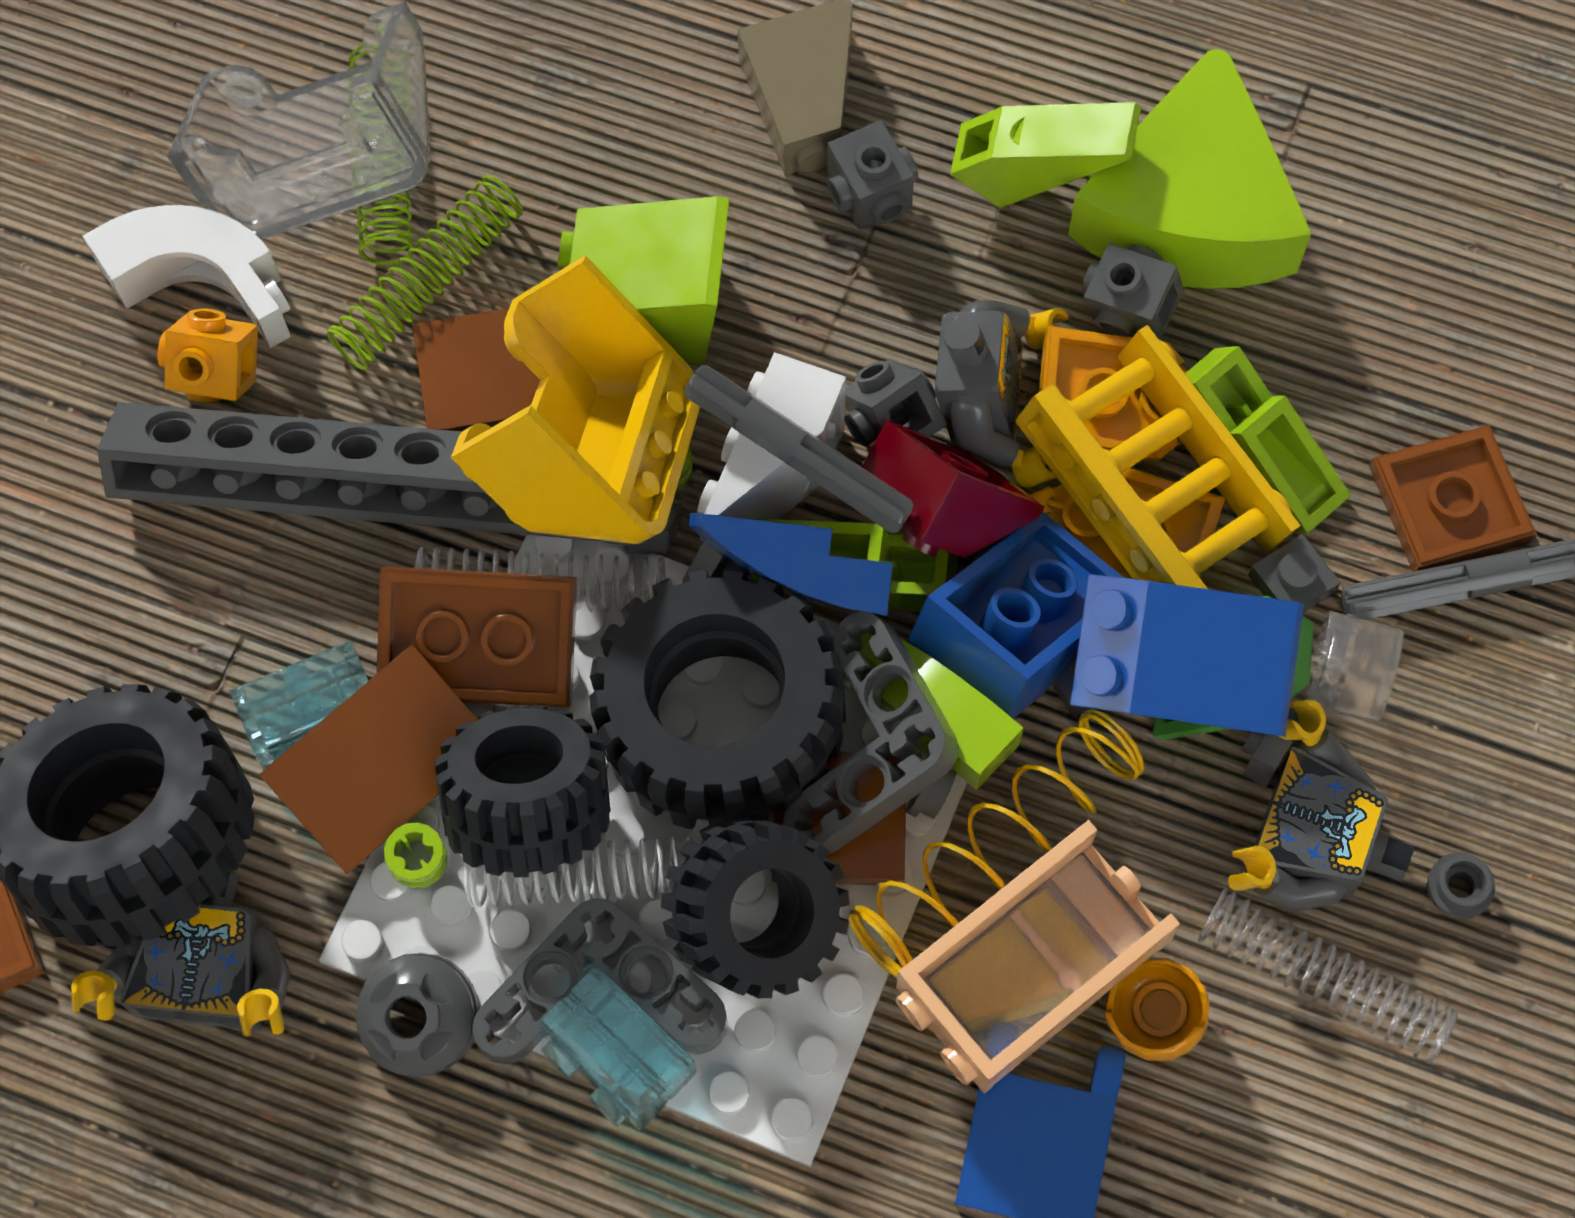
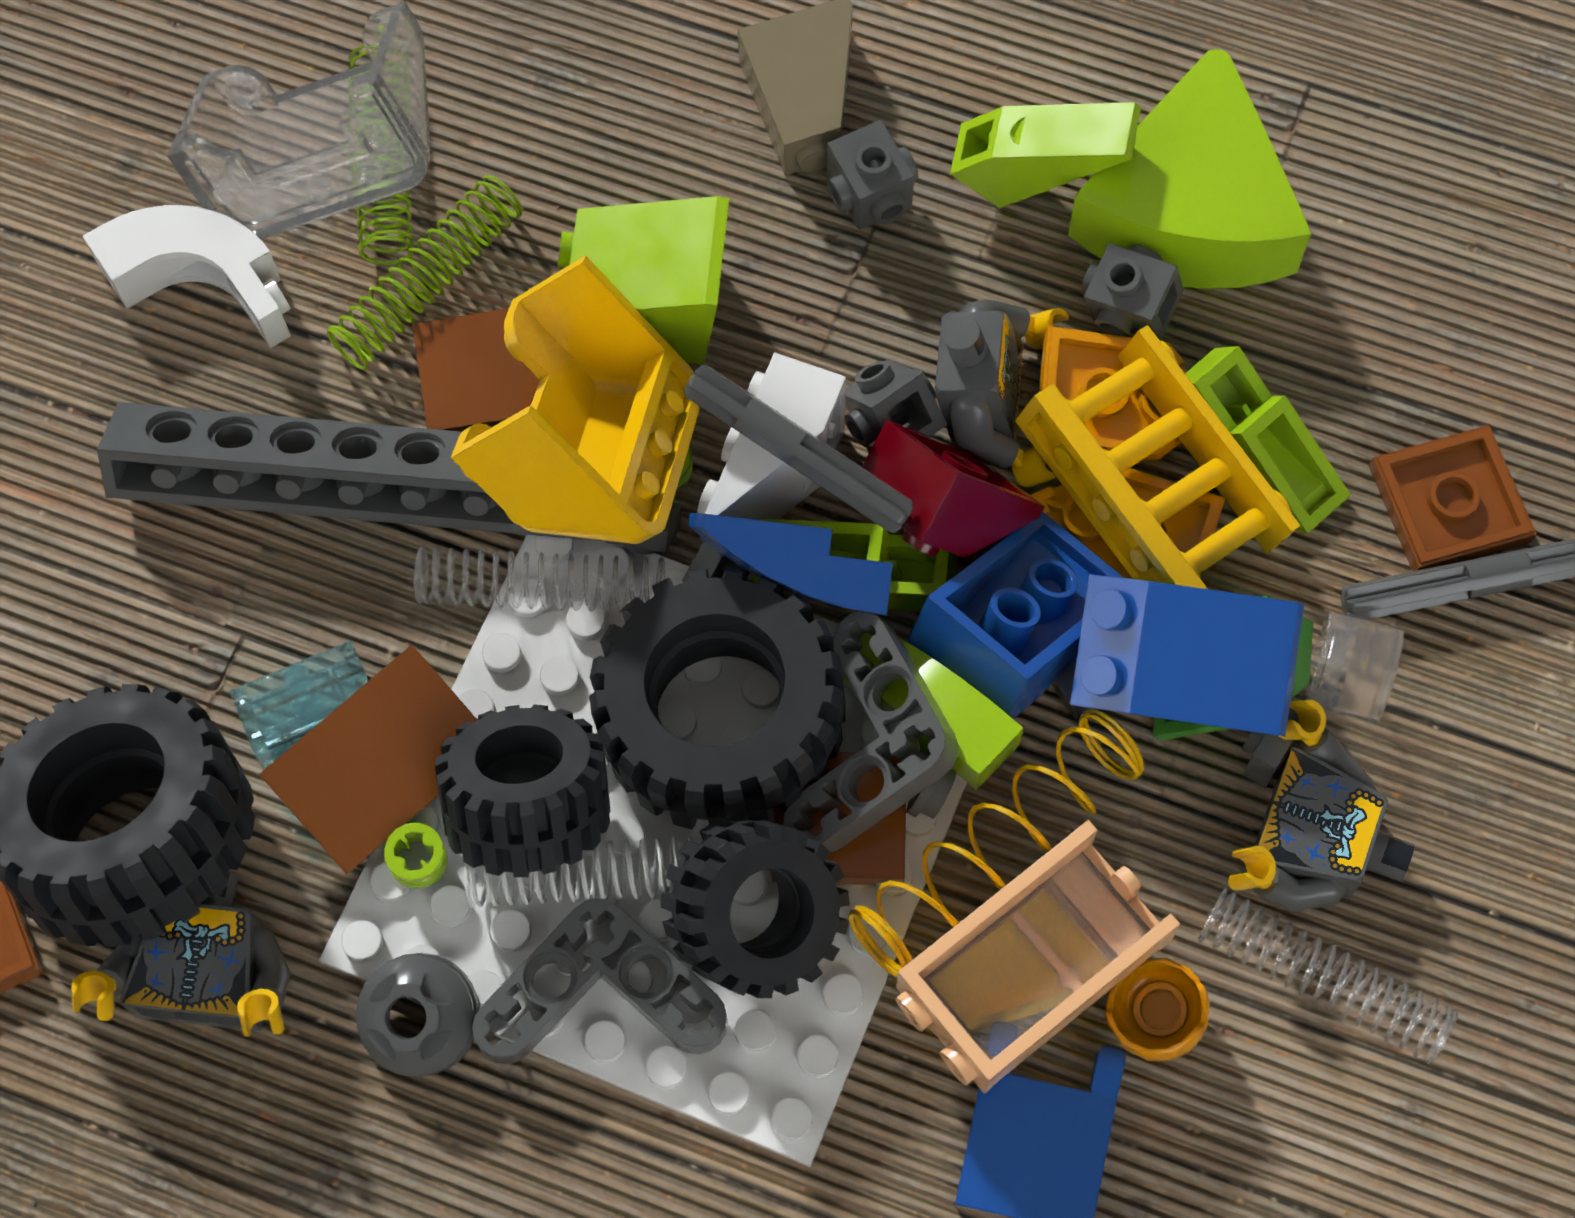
light orange brick [157,309,258,403] -> none
dark orange tile [377,566,577,708] -> none
clear light blue brick [539,966,697,1131] -> none
dark grey plate [1248,534,1341,613] -> none
dark grey plate [1426,853,1495,919] -> none

